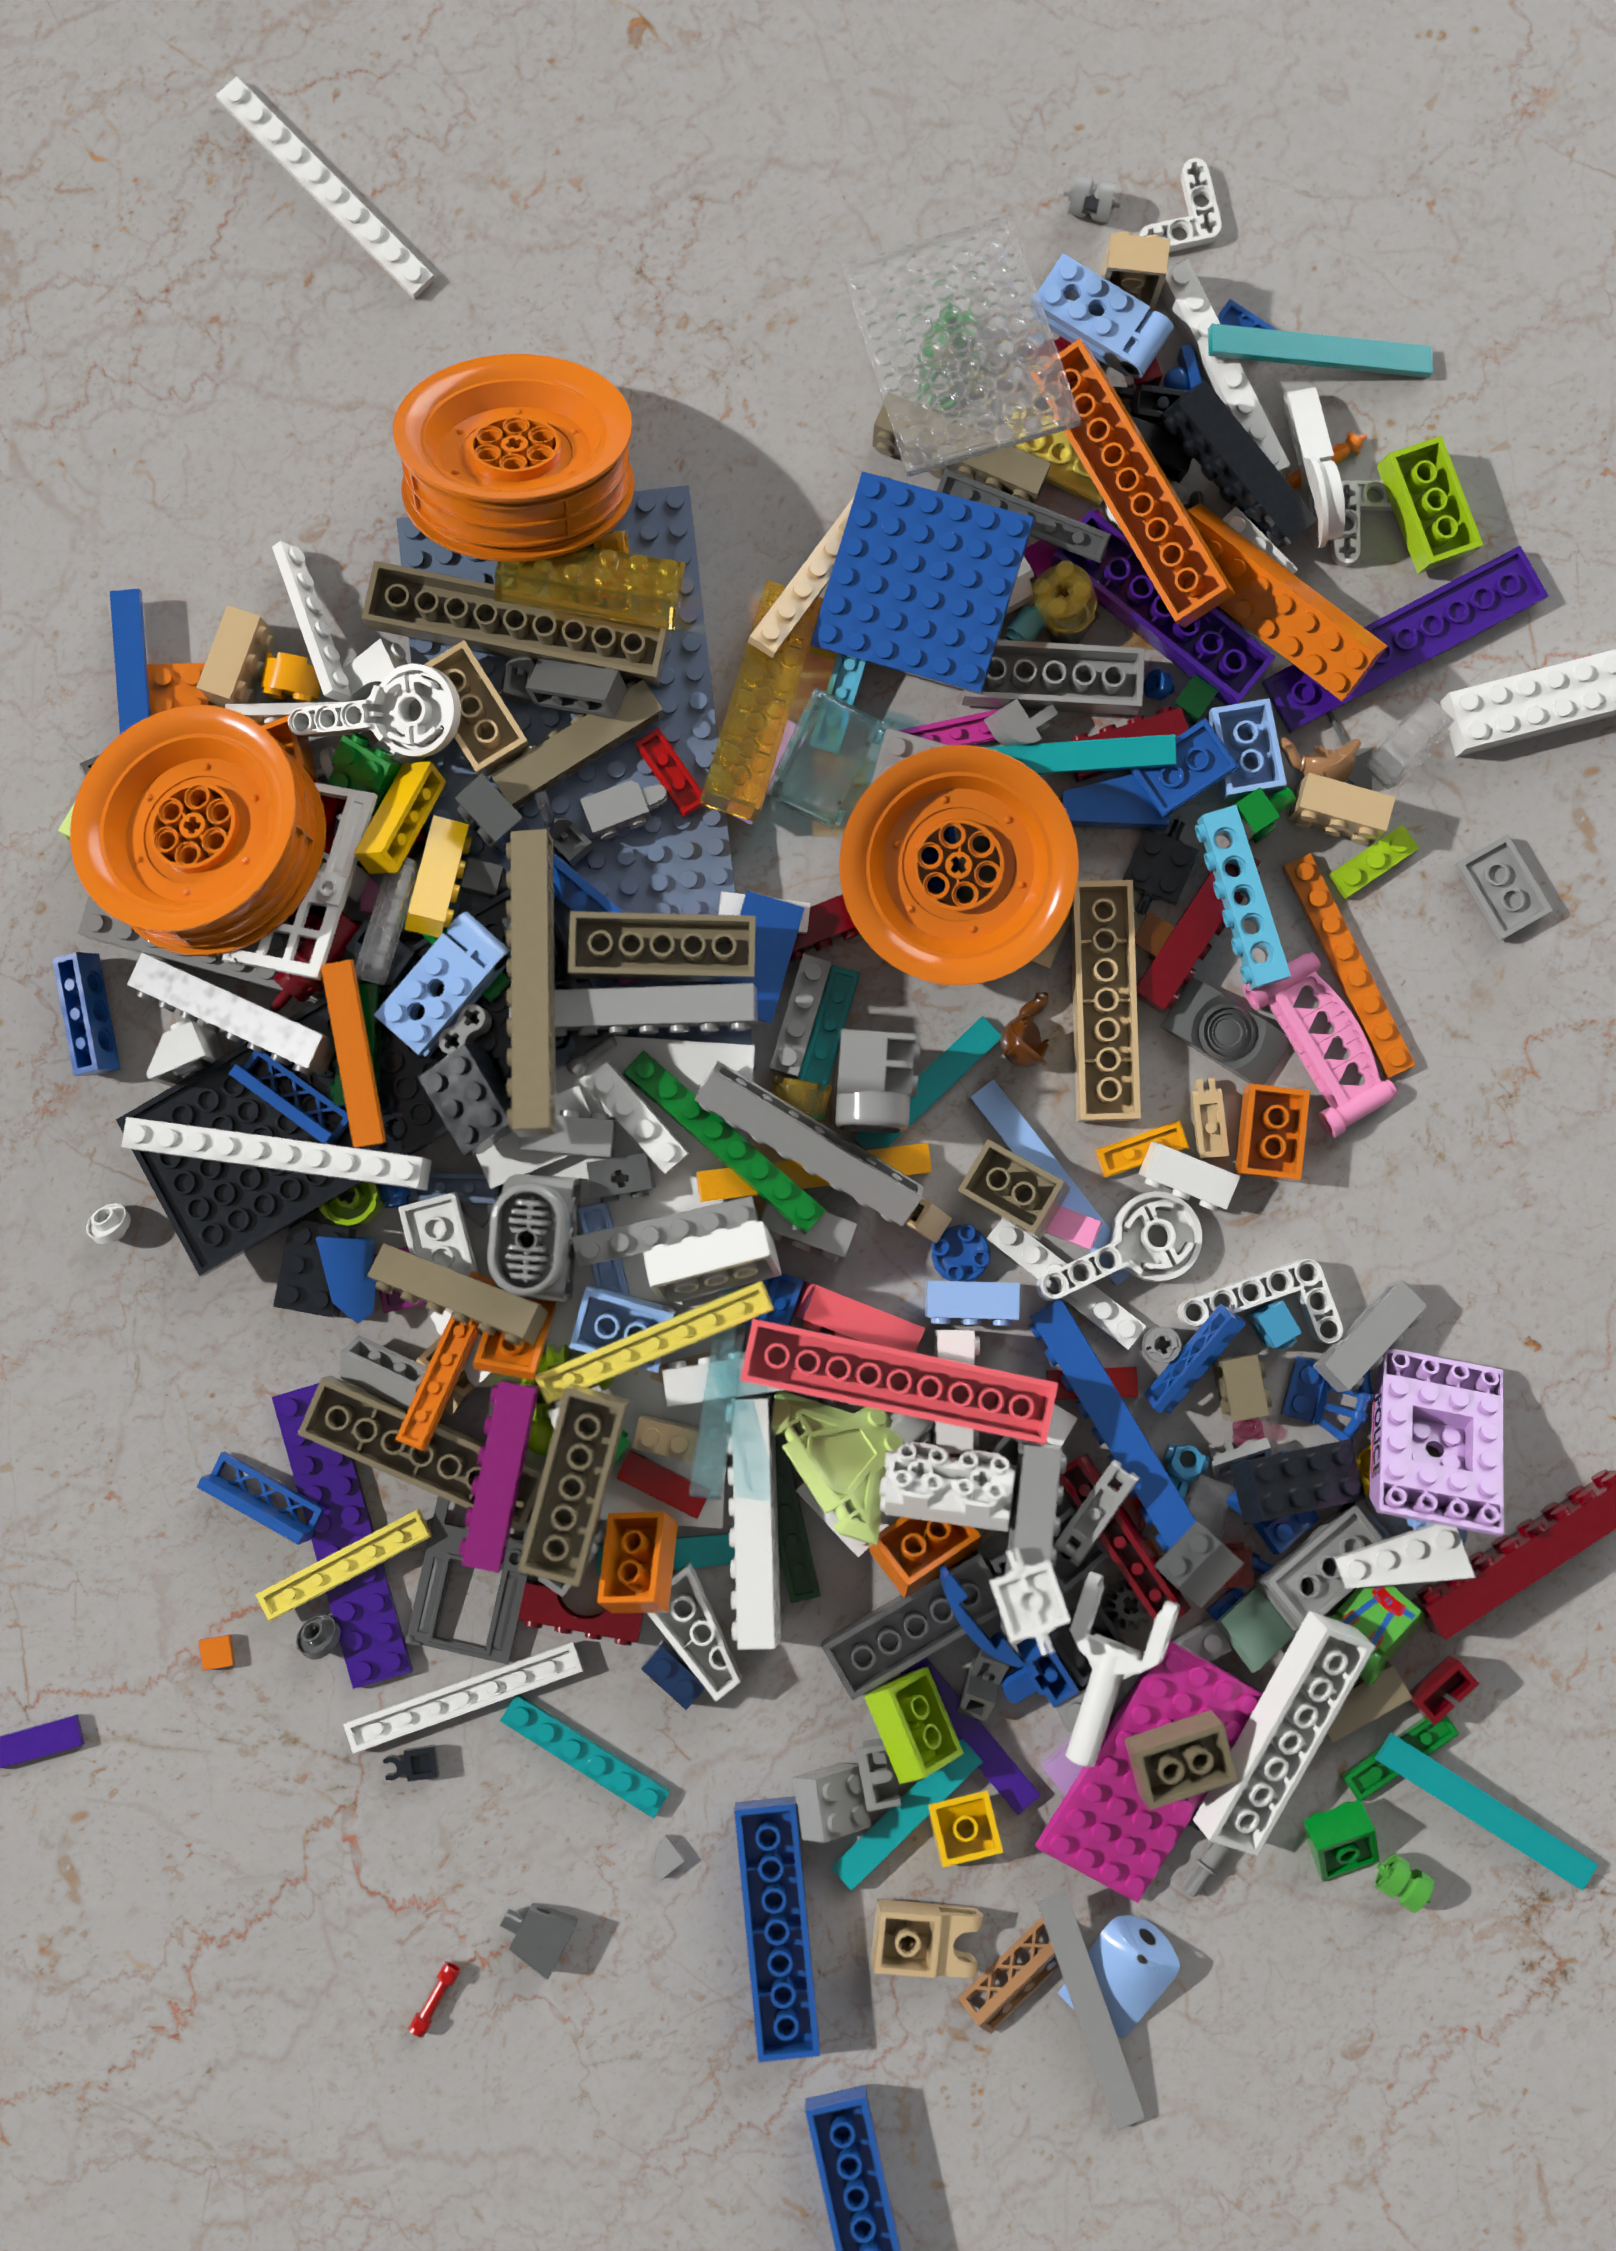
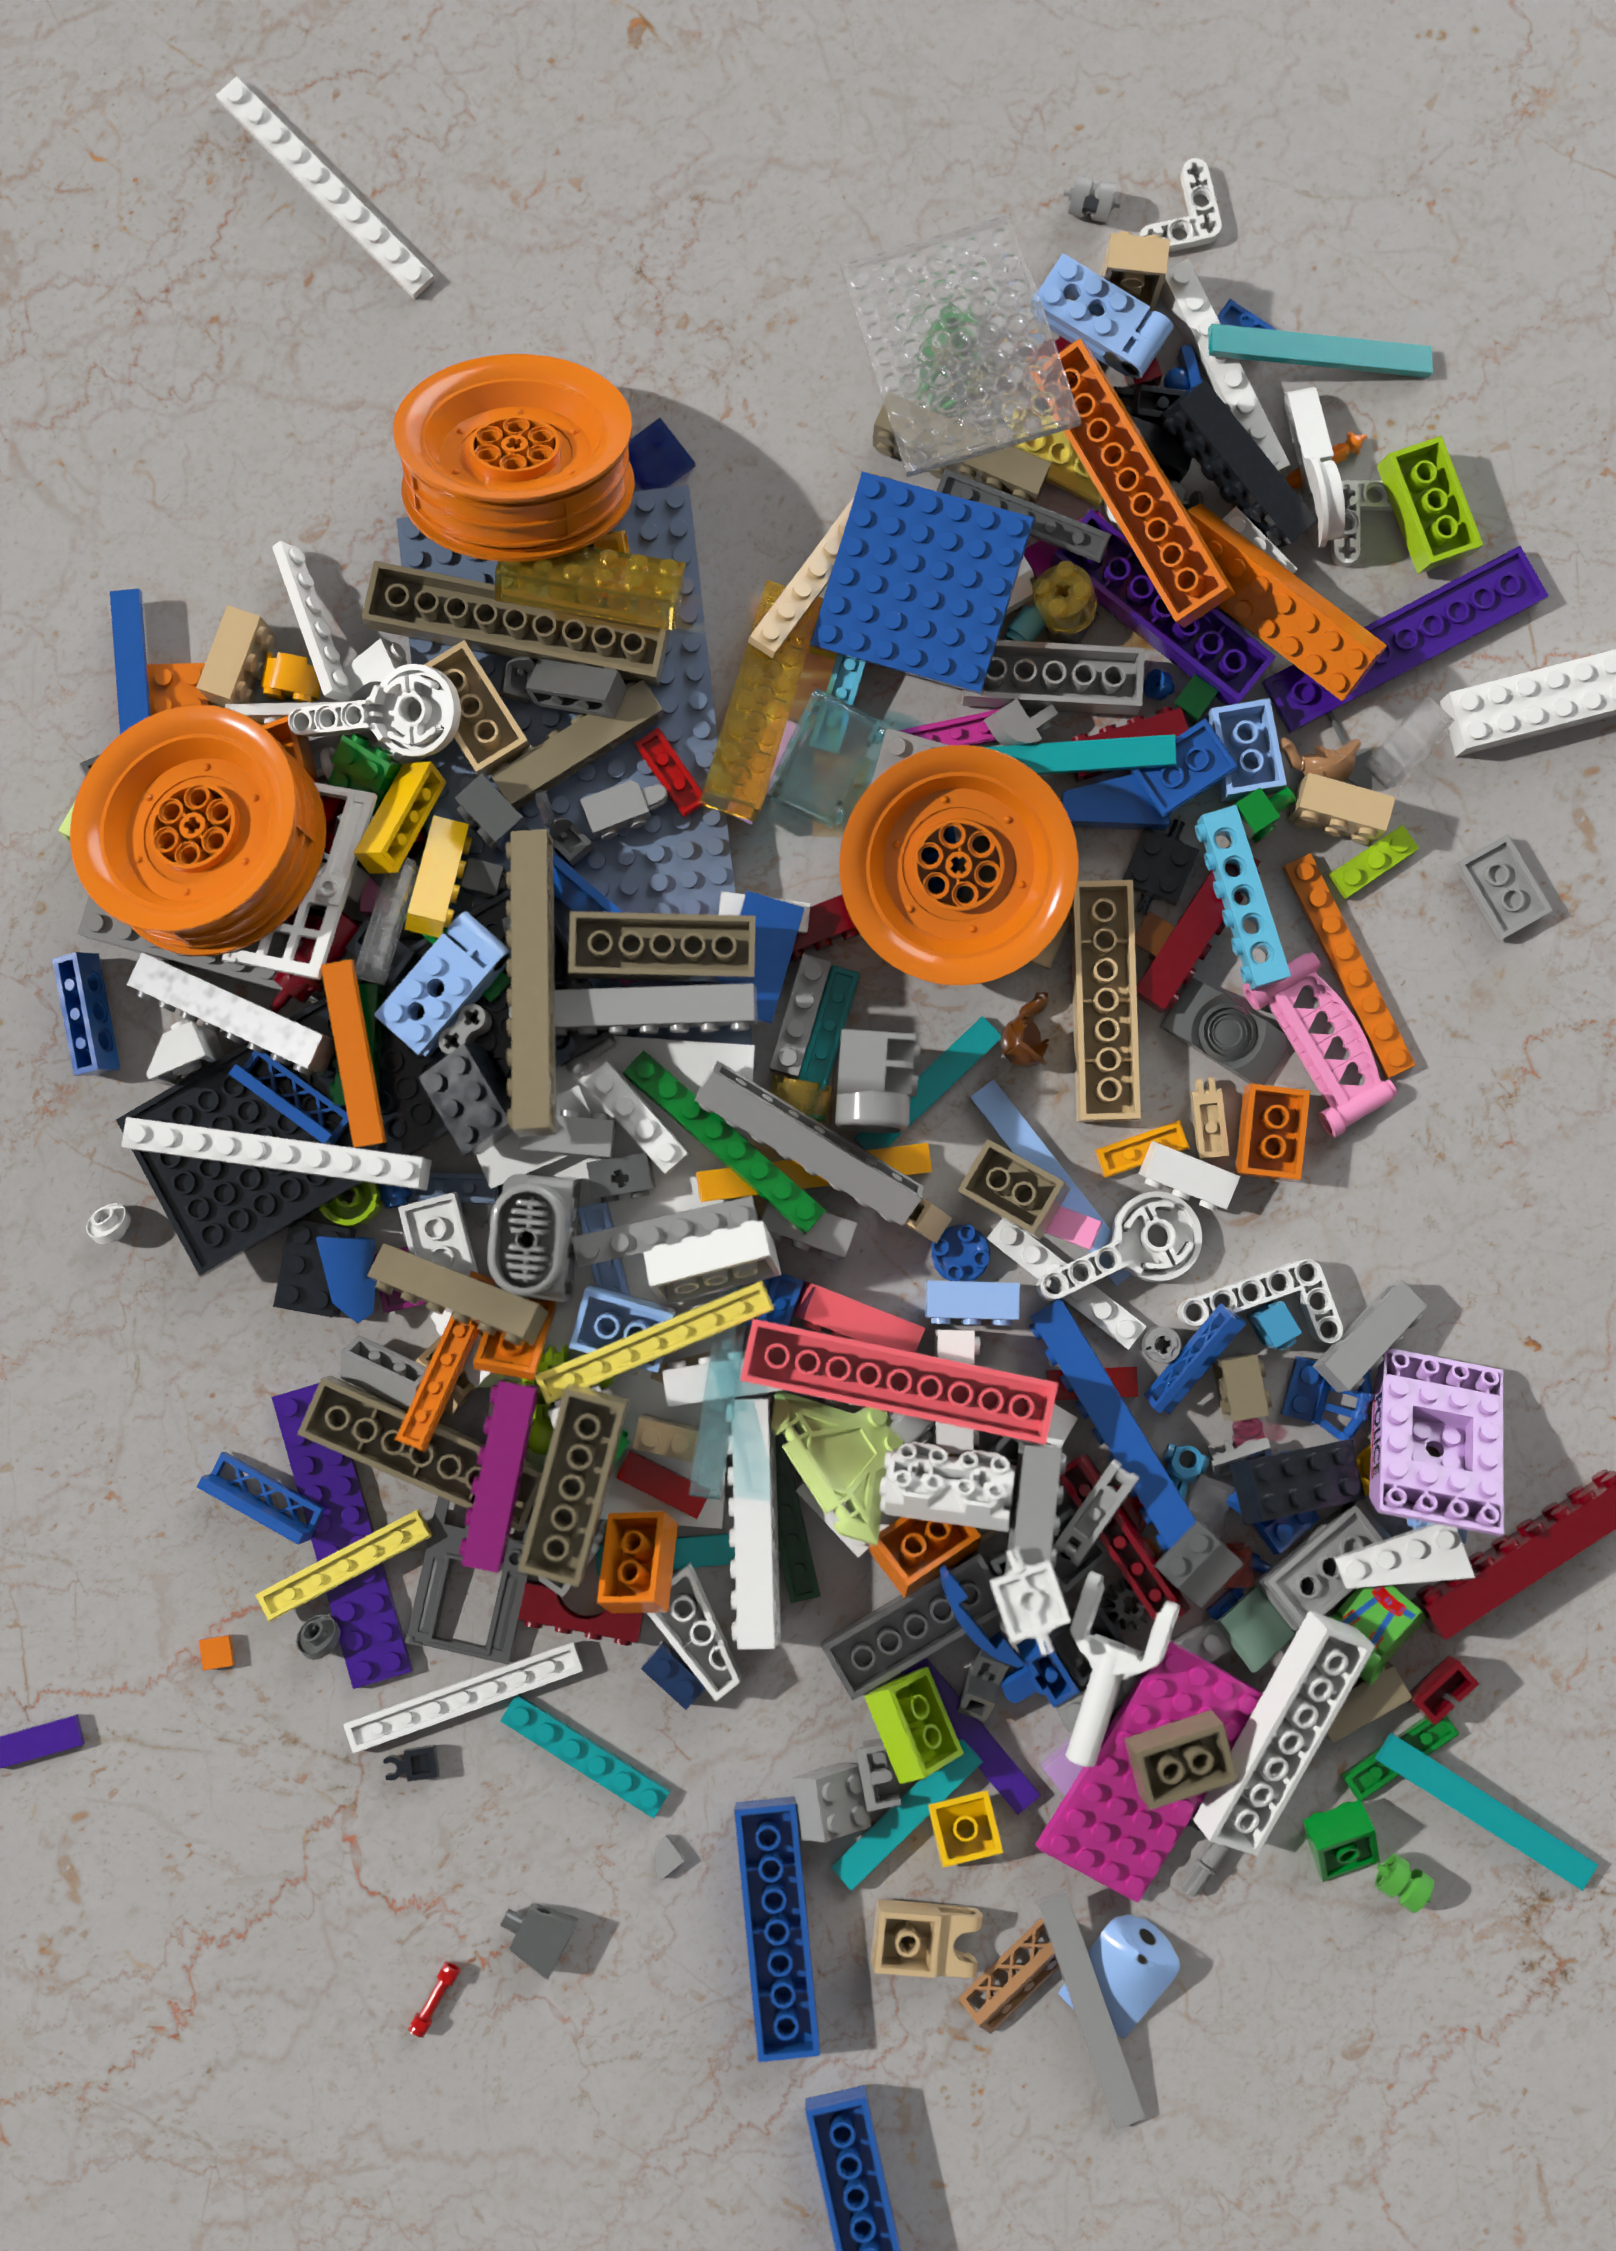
none -> clear blue plate [628,418,695,490]

